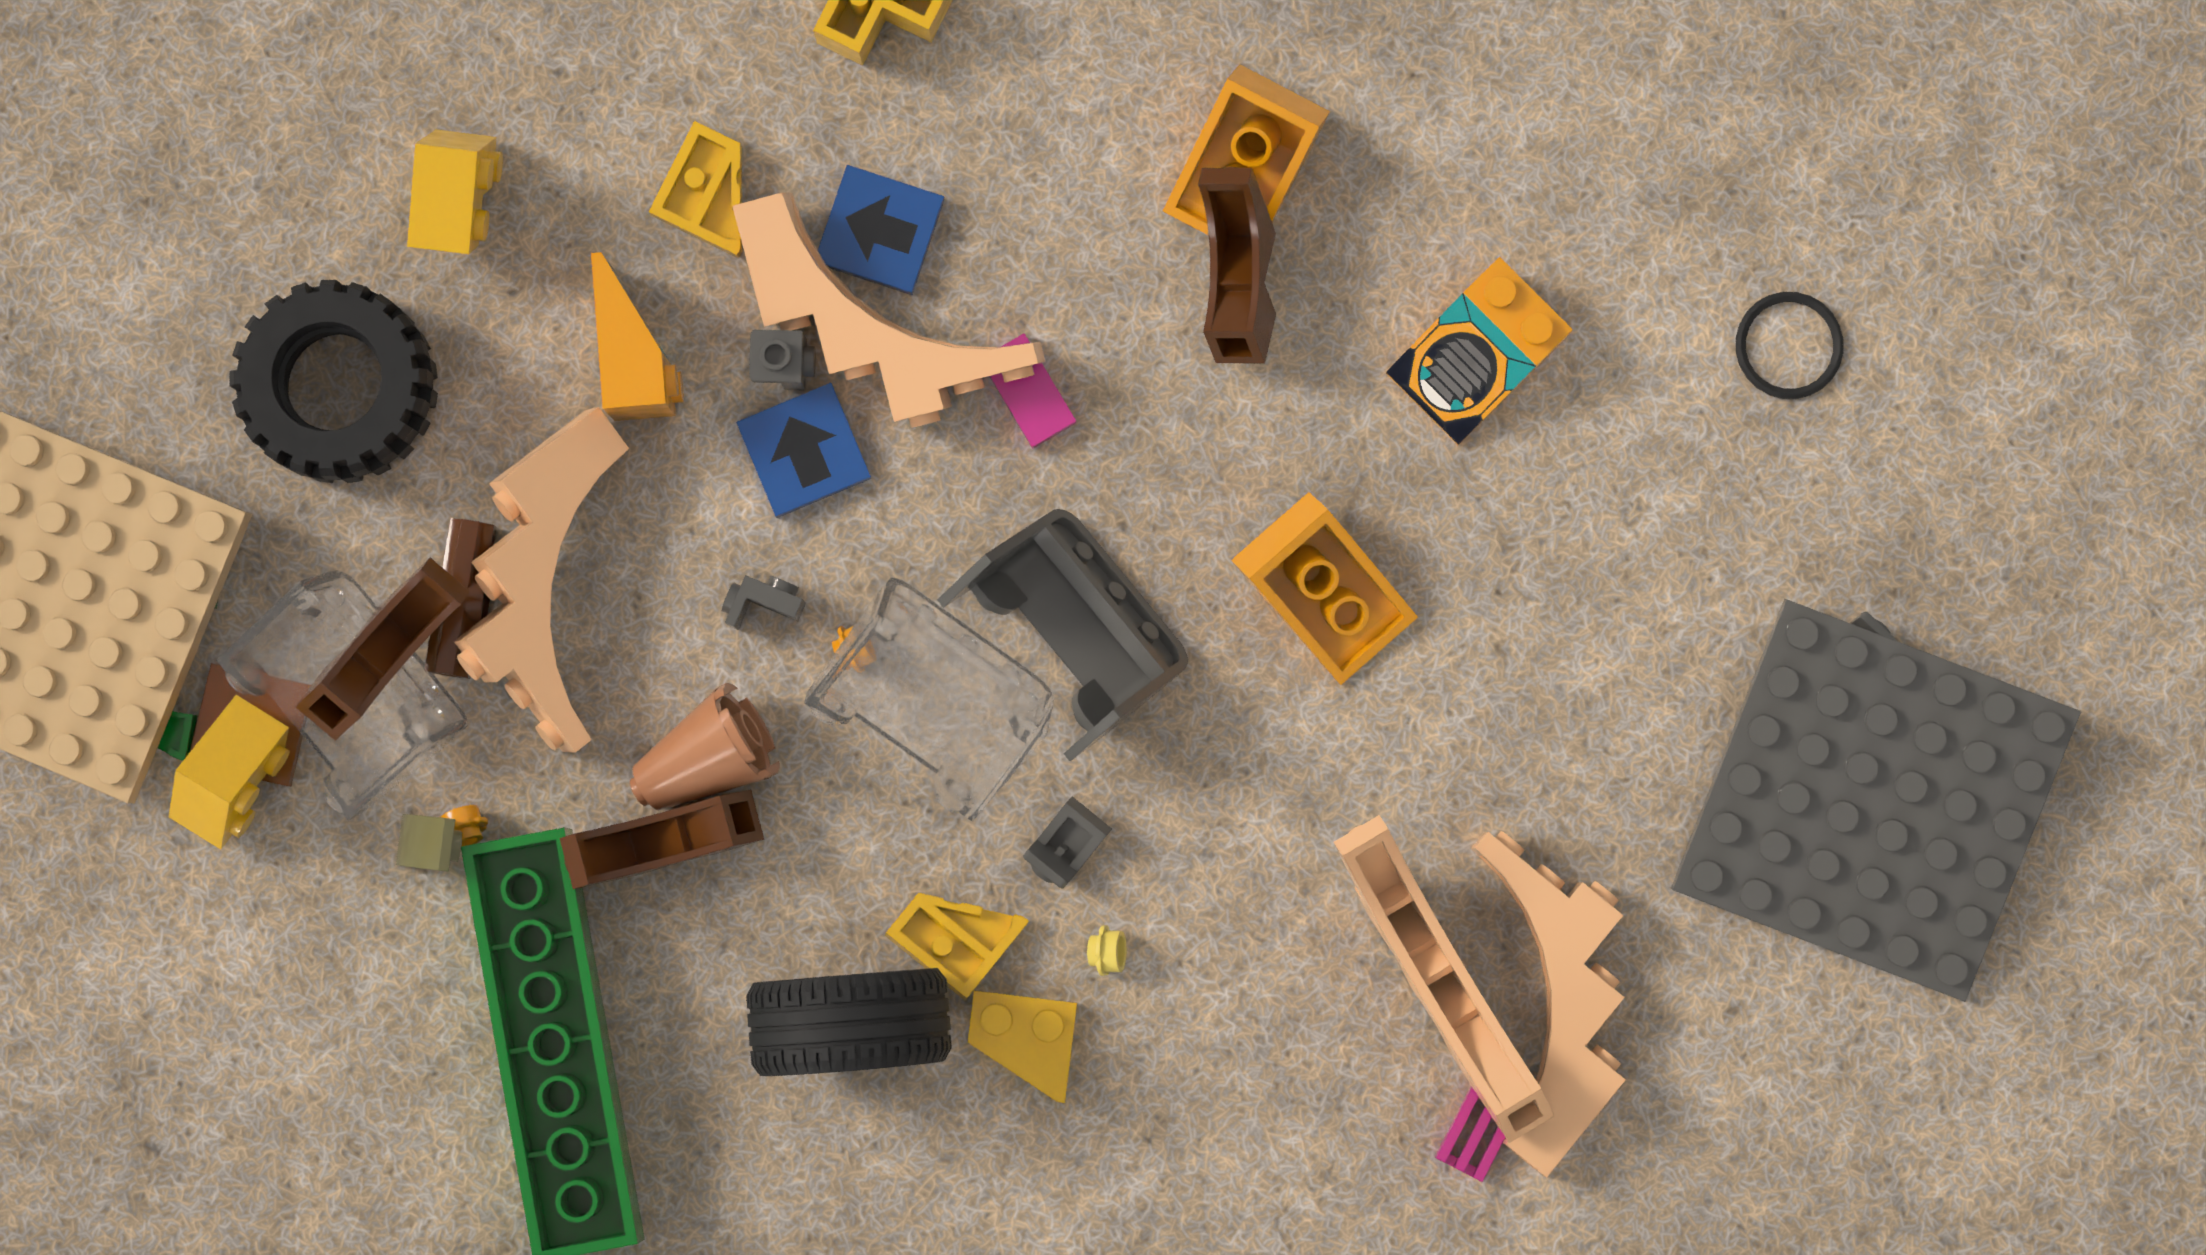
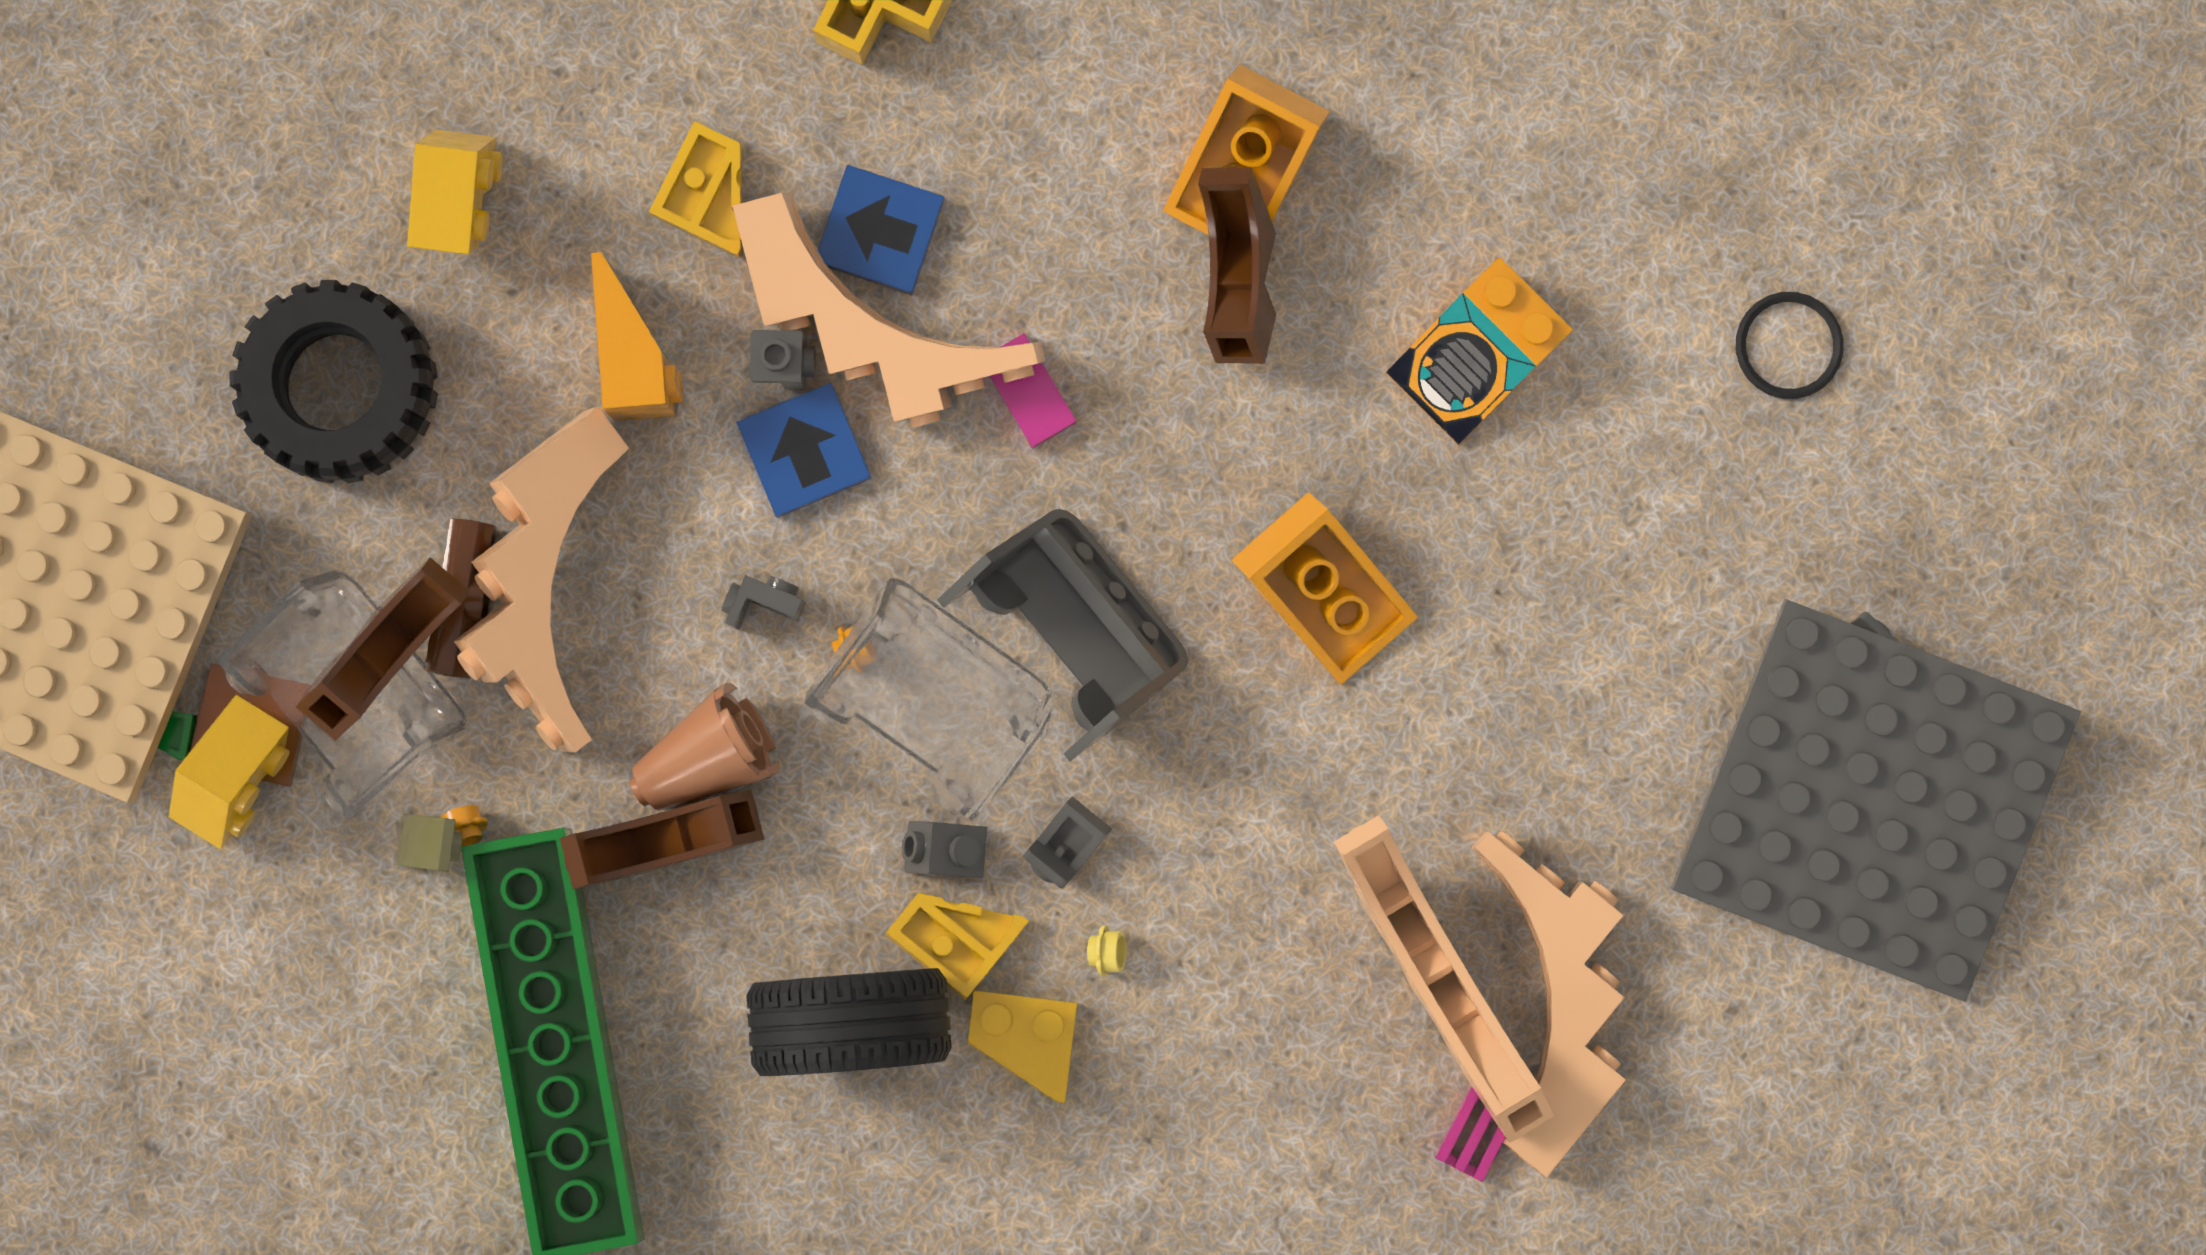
none -> dark grey bracket [902,821,987,878]

